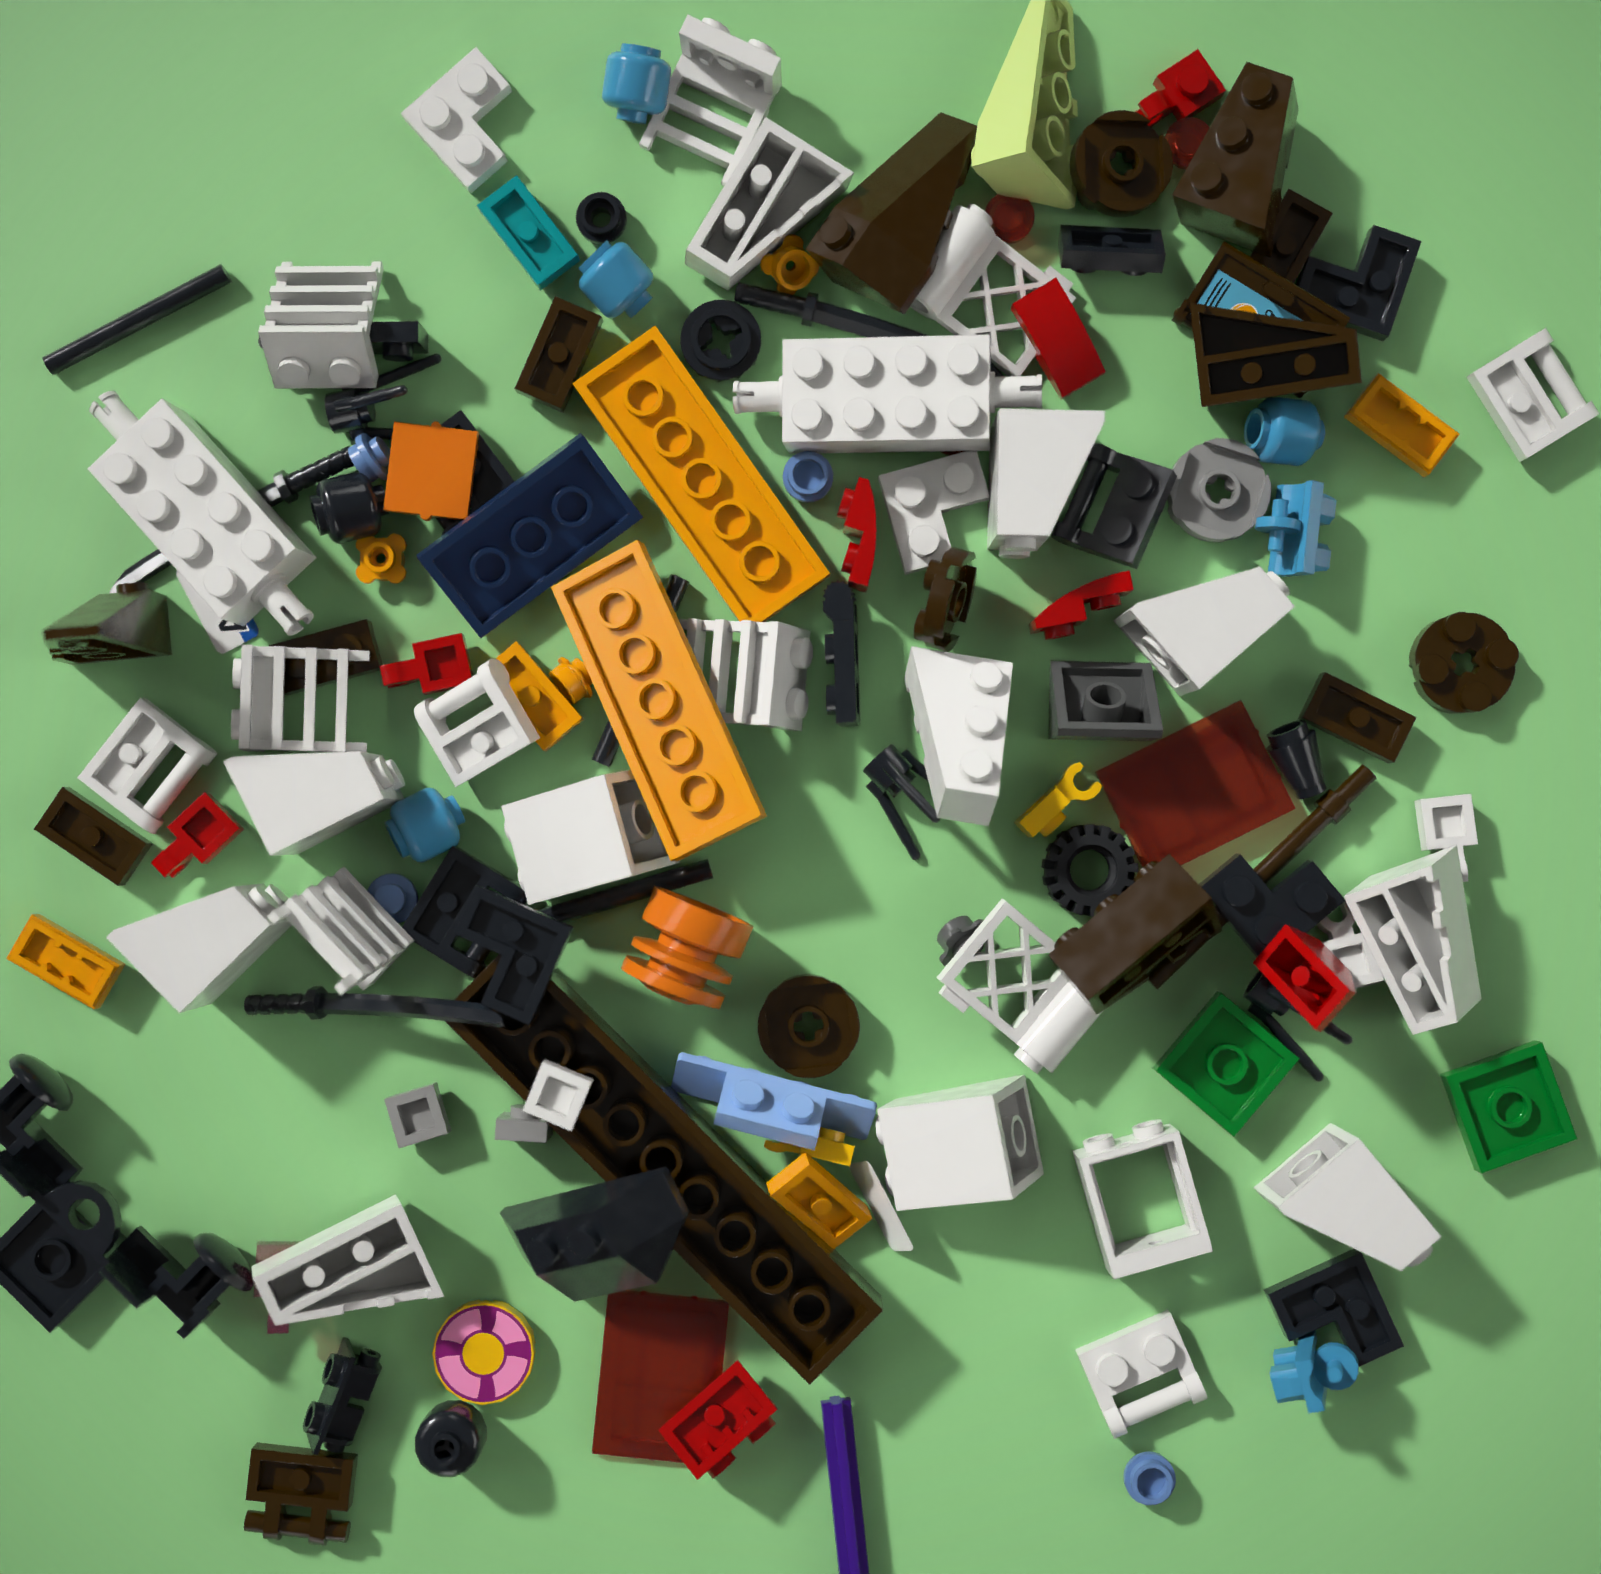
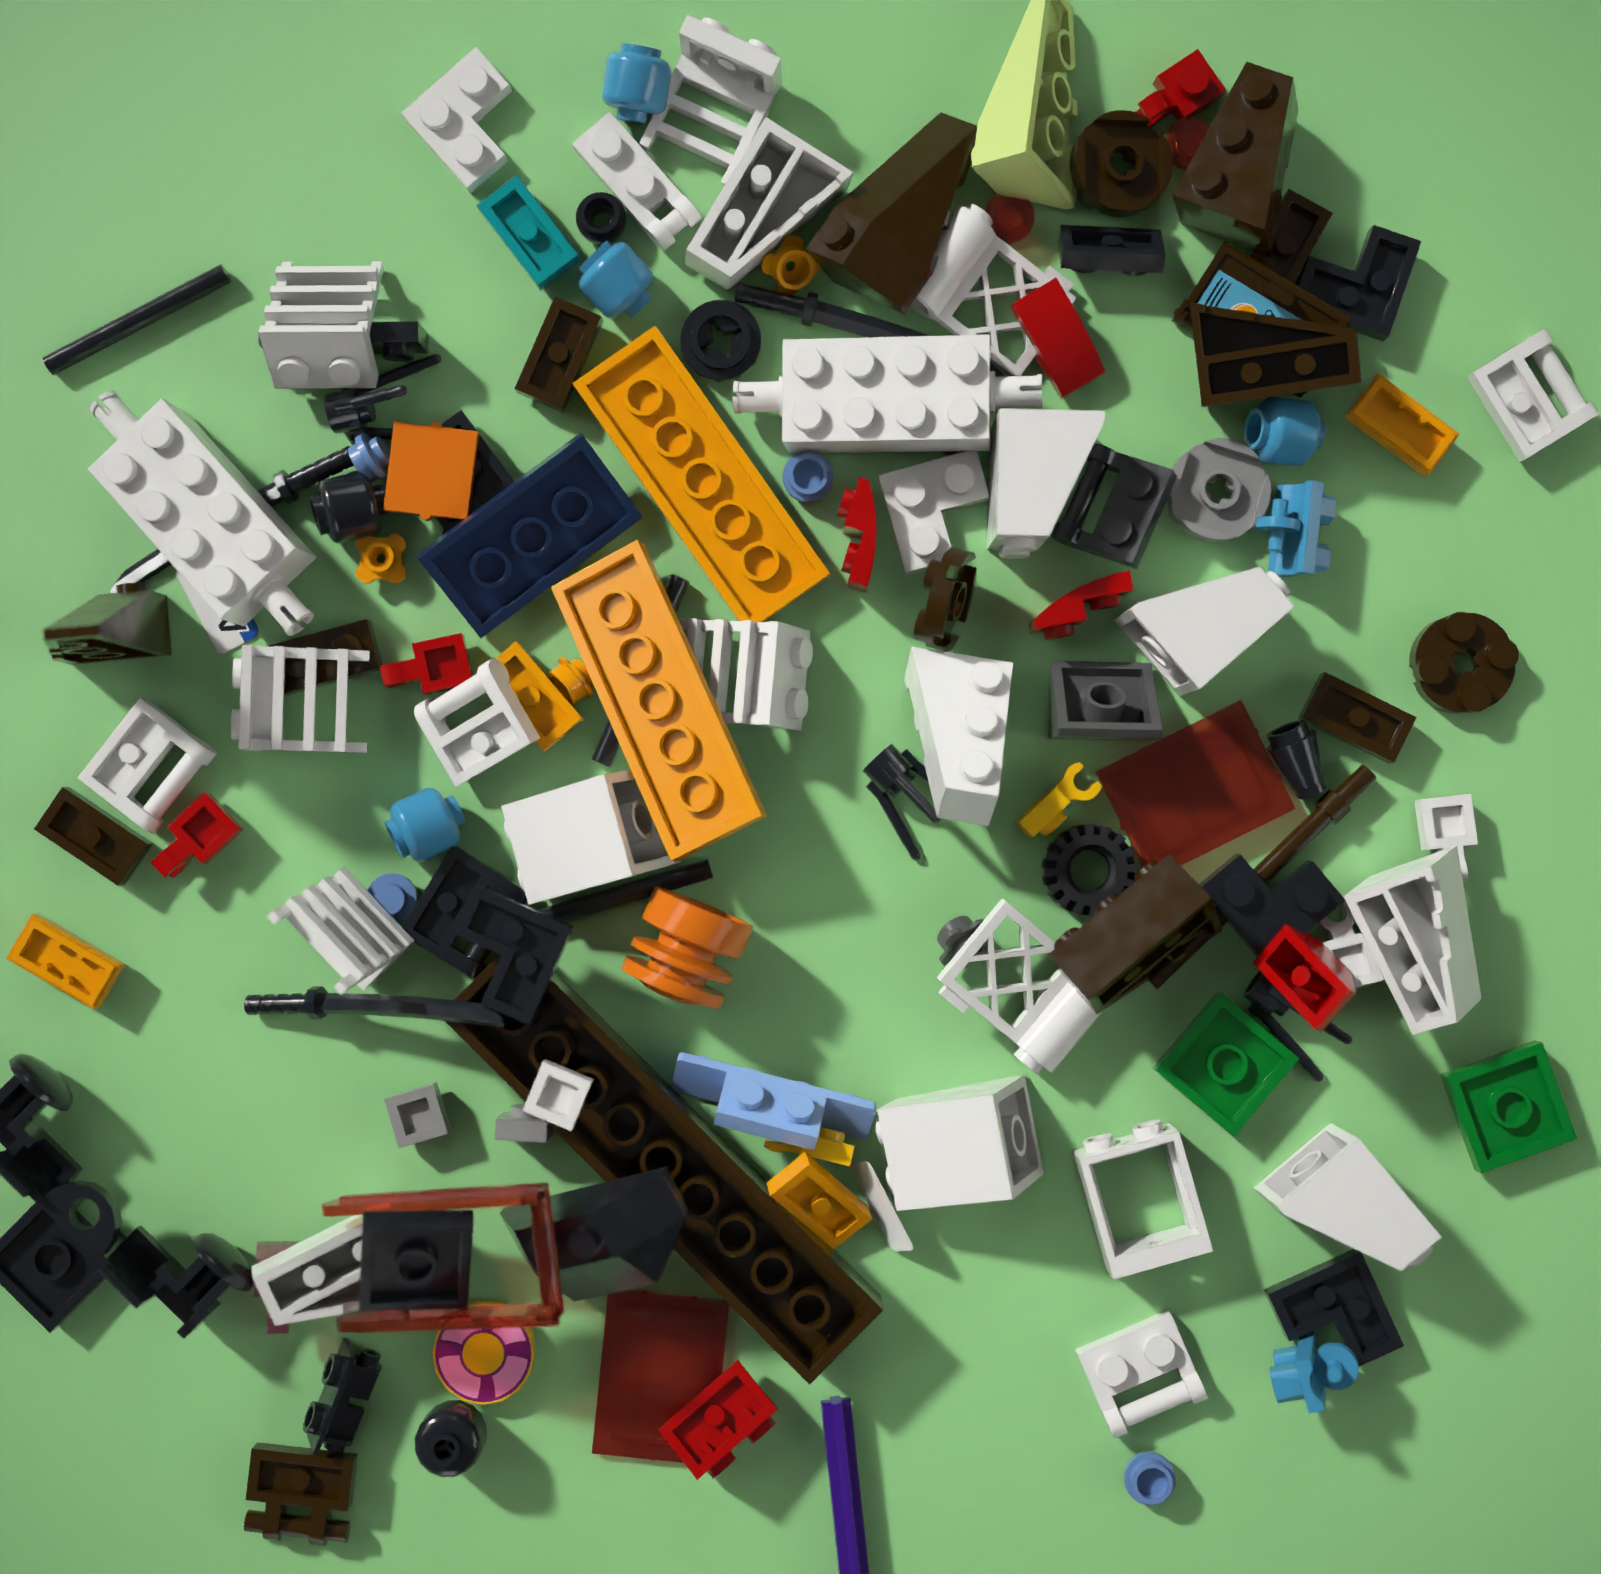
white slope [106,883,292,1013] -> none
white slope [223,751,405,856] -> none
dark brown plate [758,974,860,1078] -> none
black hinge [823,580,860,727] -> none
none -> clear red piece [321,1183,565,1333]
none -> black plate [359,1210,474,1311]
none -> white plate [572,111,702,252]

